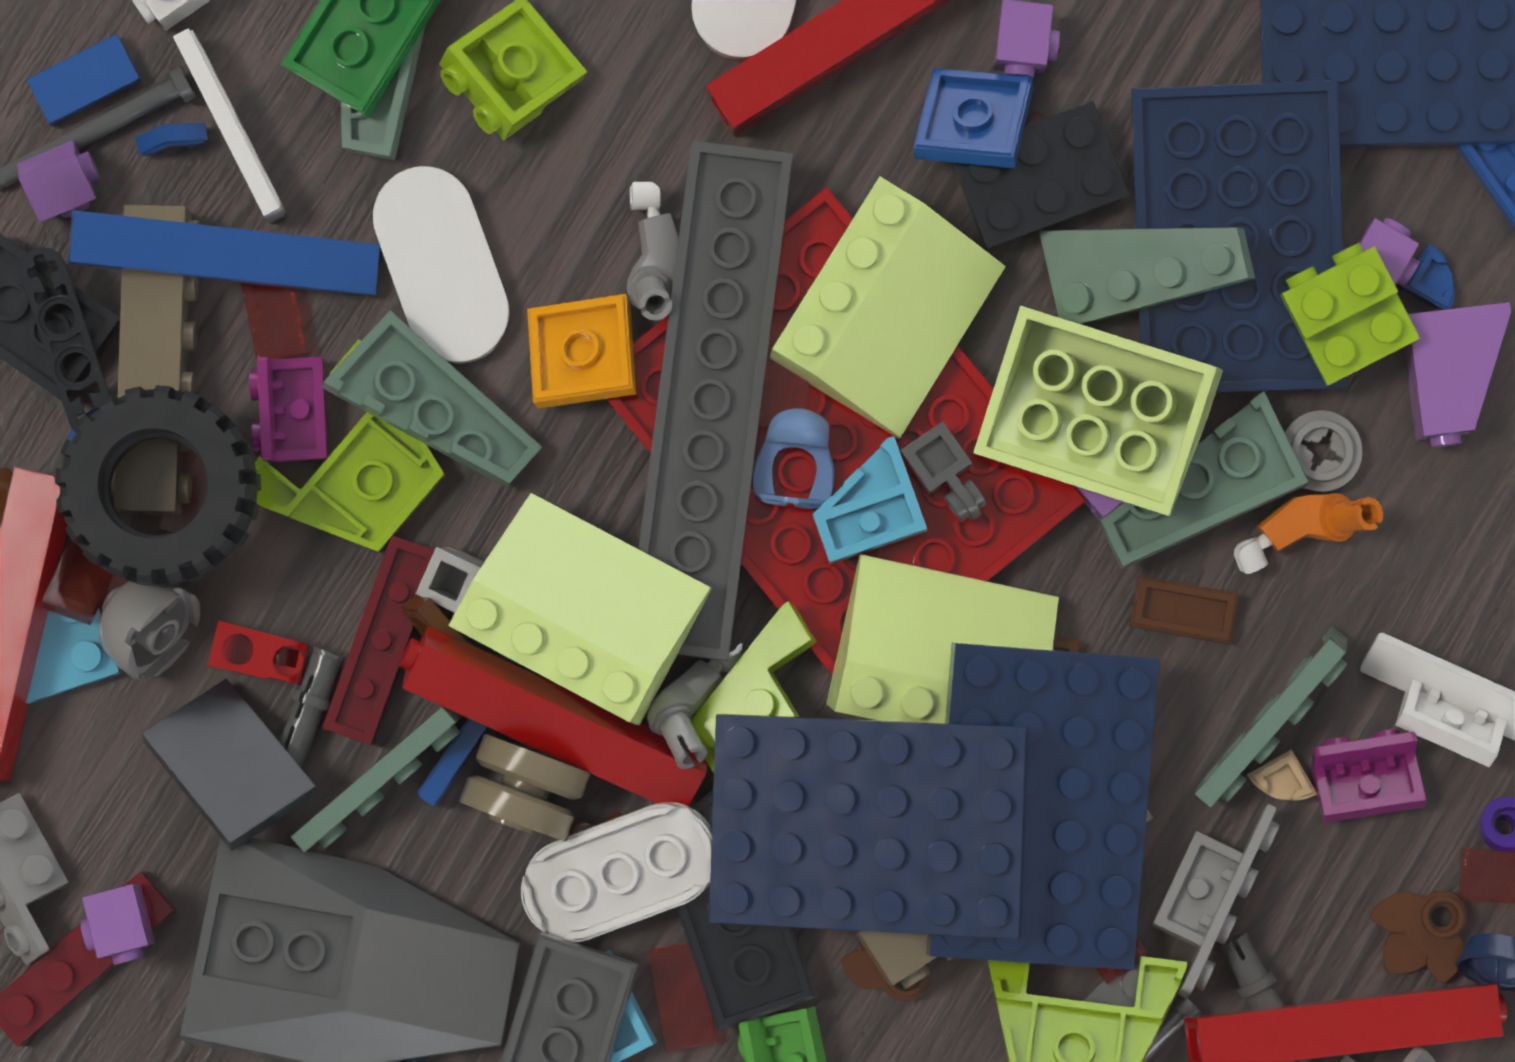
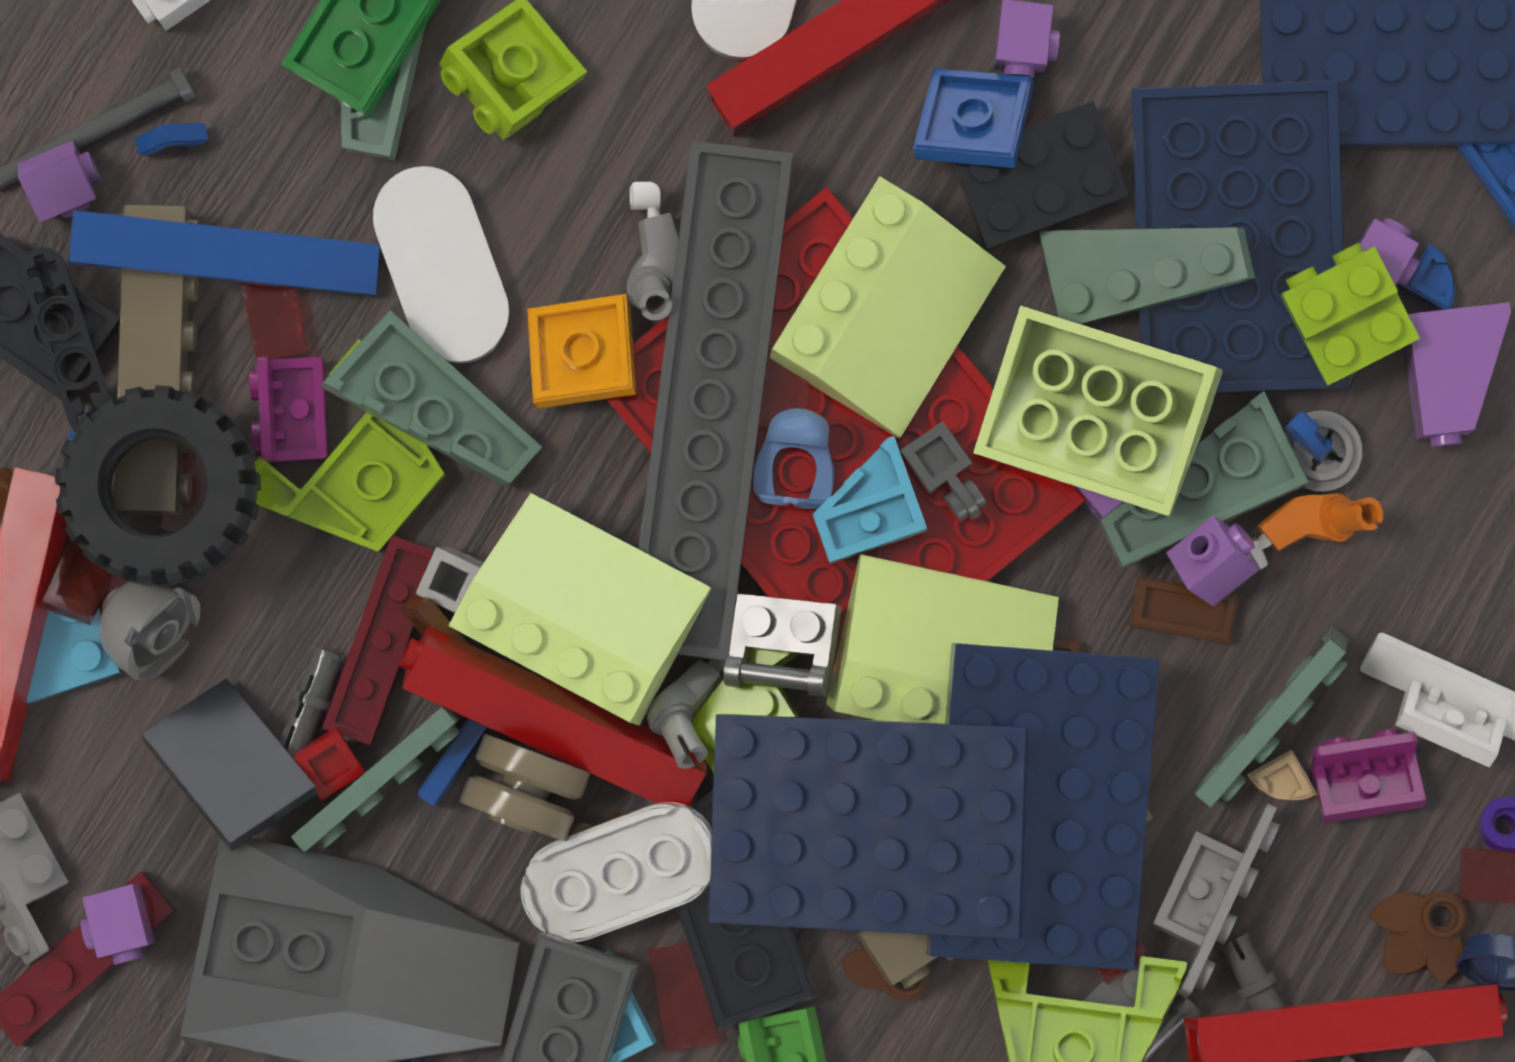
blue tile [26,34,142,127] -> none
white tile [173,28,286,224] -> none
red leg [208,621,310,685] -> none
none -> red tile [293,727,365,801]
none -> plate [723,594,841,697]
none -> medium lavender brick [1166,515,1261,607]
none -> blue tile [1283,411,1333,464]

